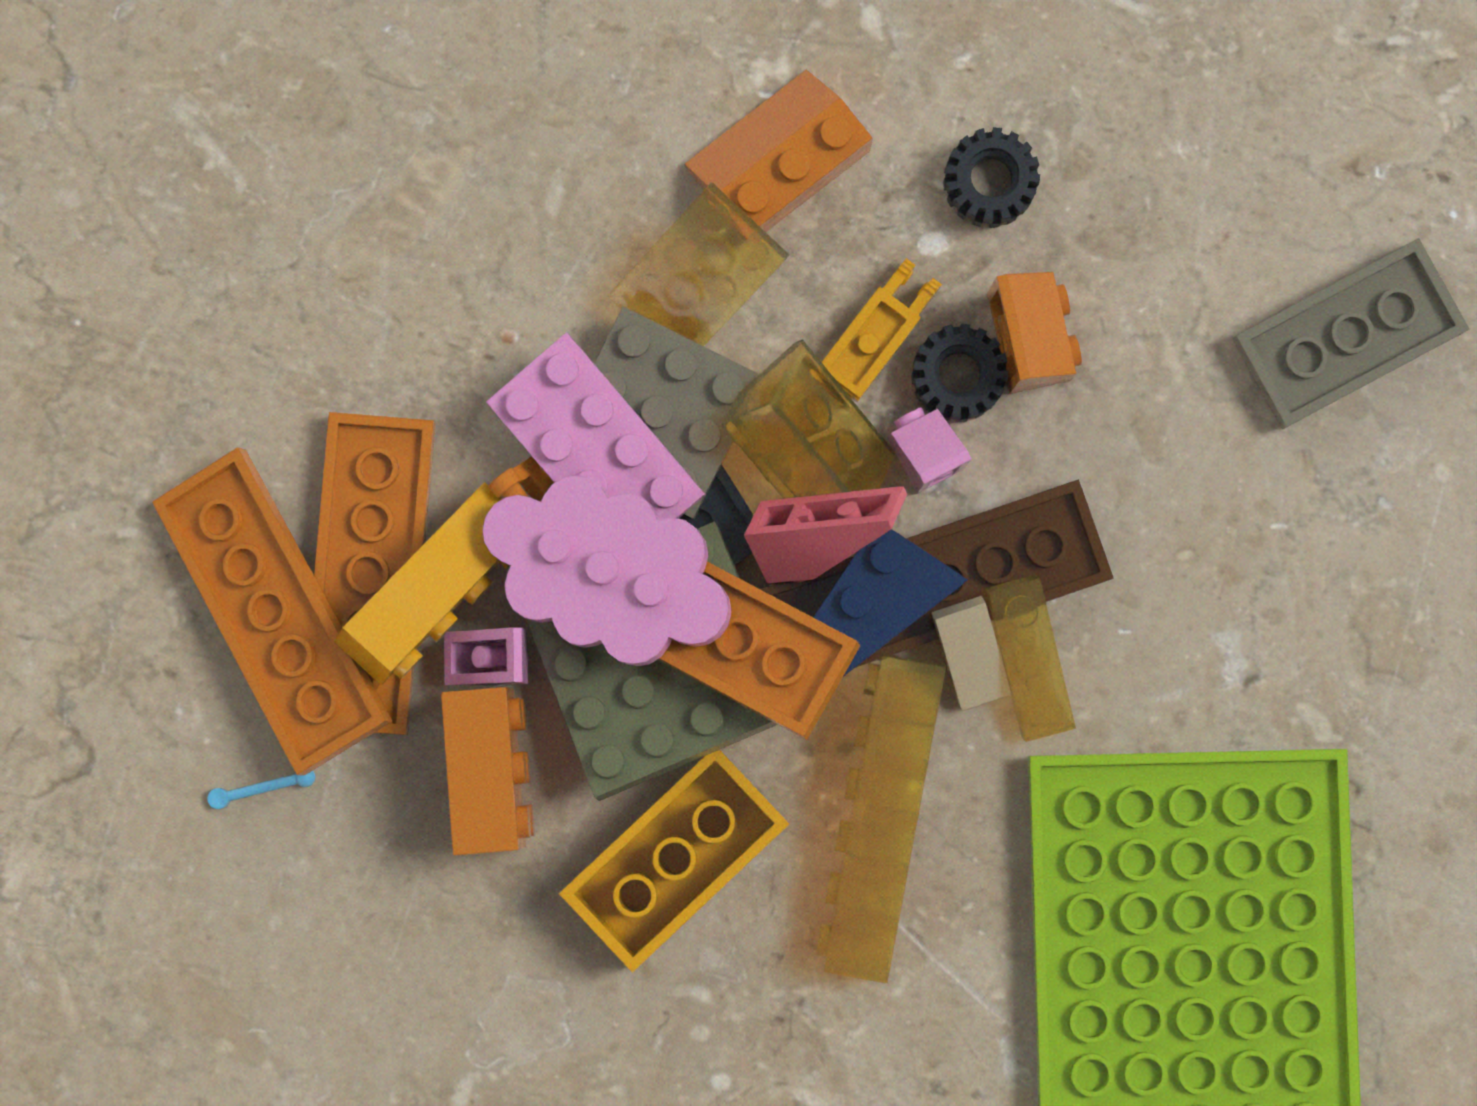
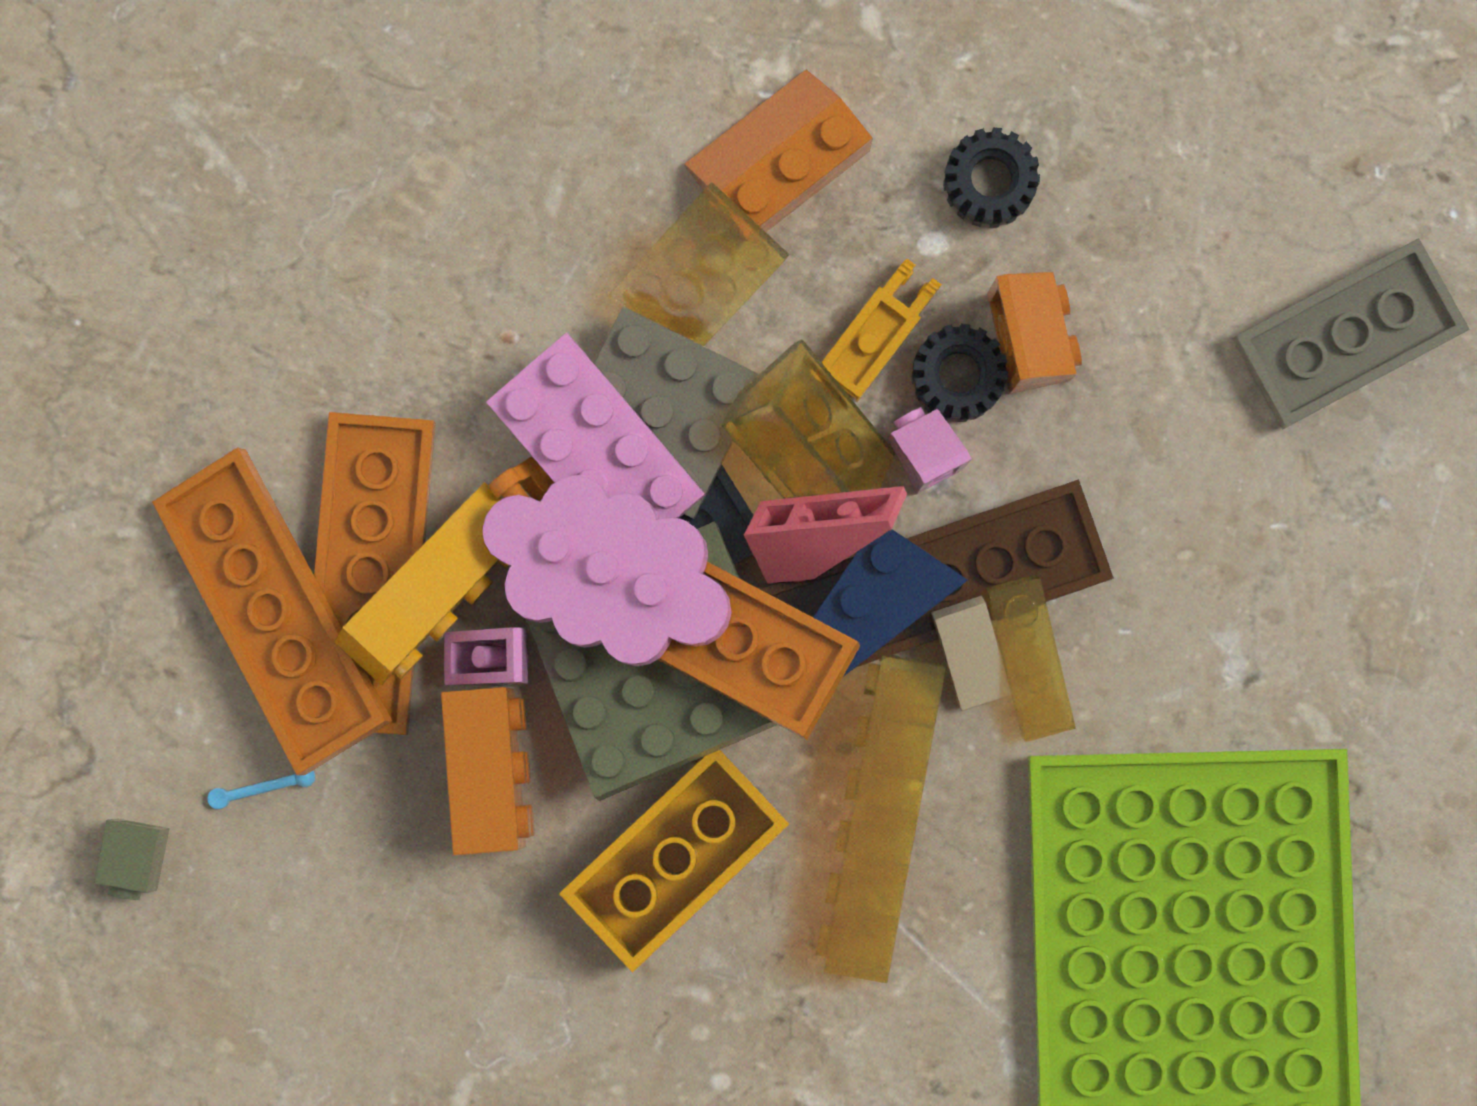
none -> olive brick [94,818,170,900]

